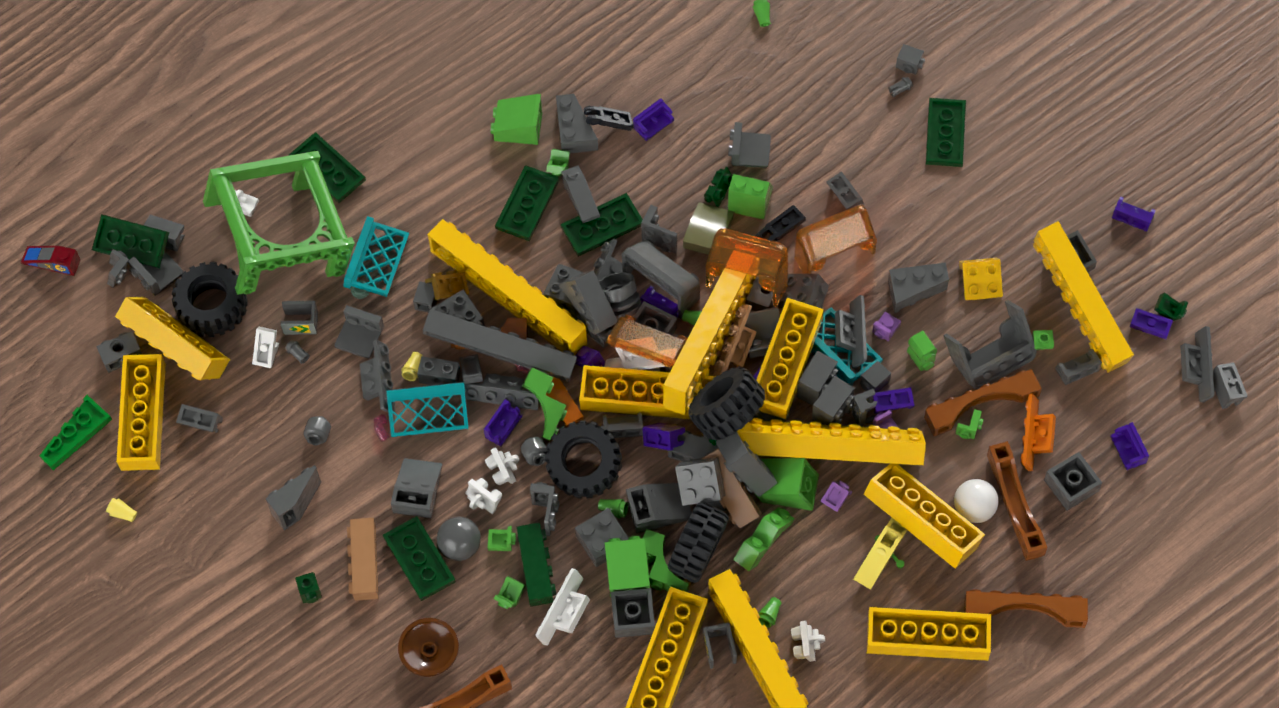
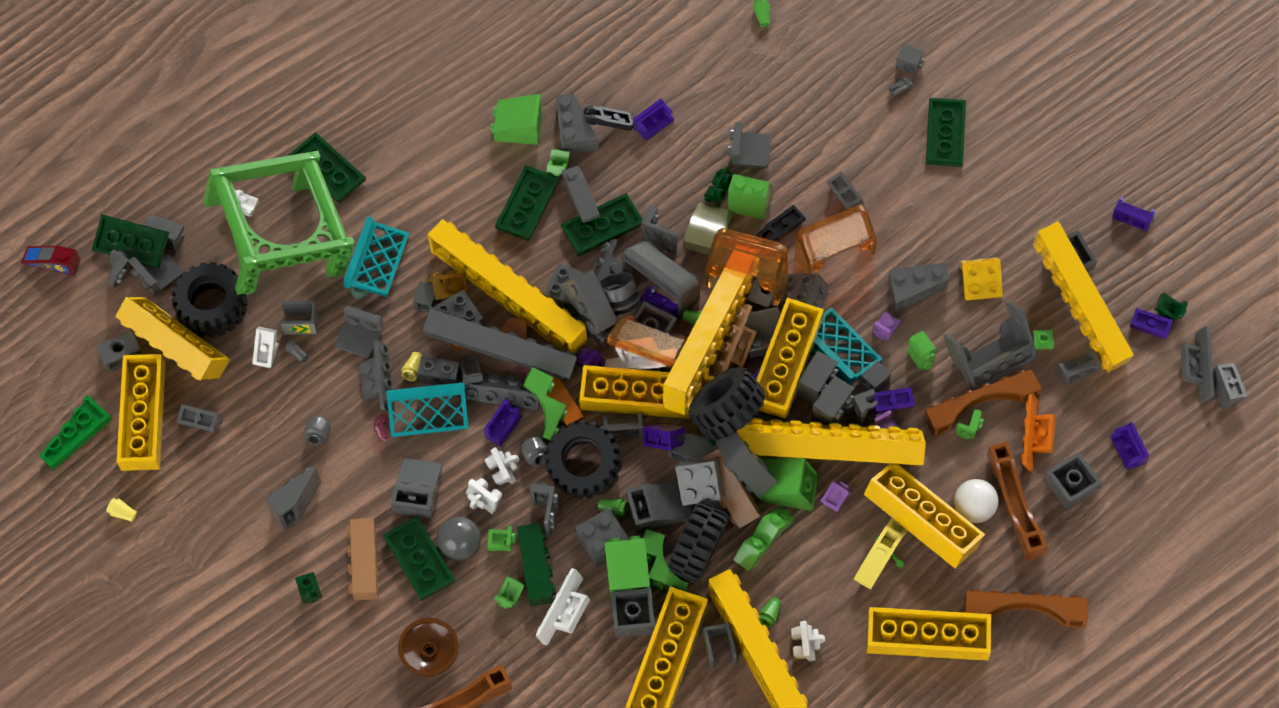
dark grey bracket [835,295,867,368] -> none

